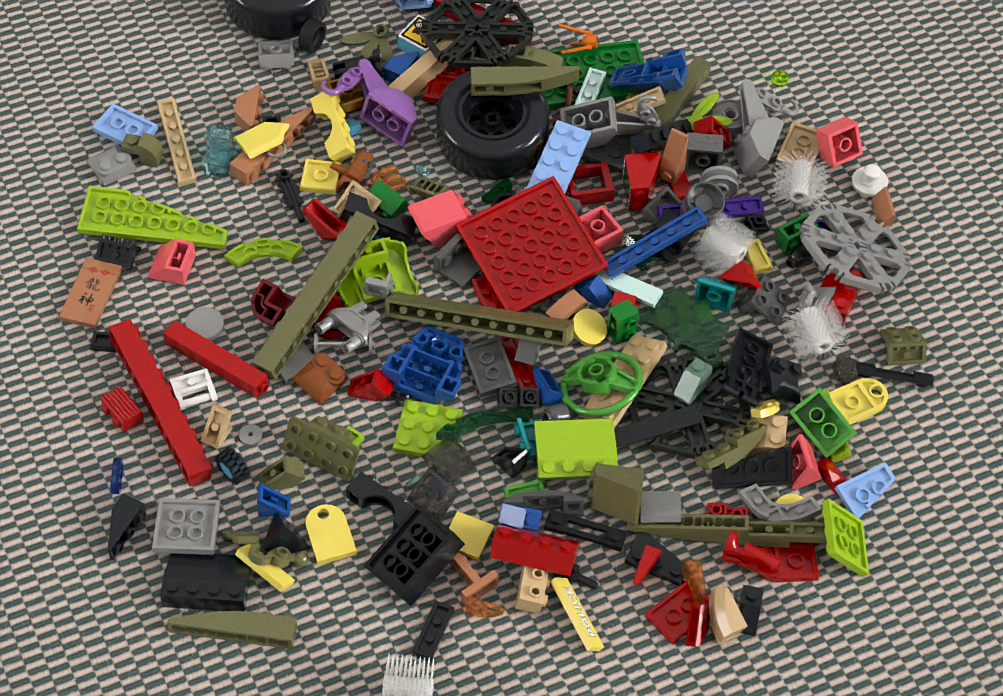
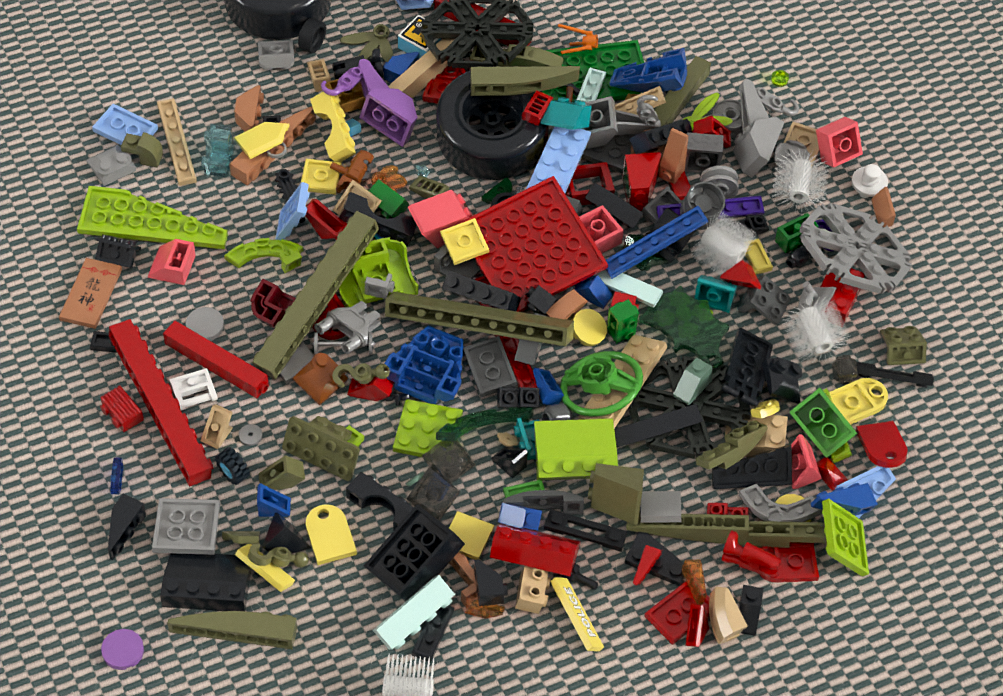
none -> medium lavender tile [101,629,144,670]
none -> light blue plate [275,182,310,240]
none -> lime tile [280,248,302,273]
none -> olive piece [332,363,390,388]
none -> light aqua brick [373,575,455,650]
none -> light yellow tile [440,218,489,265]
none -> black arch [442,271,521,311]
none -> black slope [474,559,508,606]
none -> tan plant [497,432,518,447]
none -> red slope [522,91,553,126]
none -> black brick [524,285,556,314]
none -> teal slope [541,97,592,130]
none -> black slope [585,183,643,229]
none -> light grey tile [773,140,810,172]
none -> blue slope [810,483,878,516]
none -> red tile [856,421,908,468]

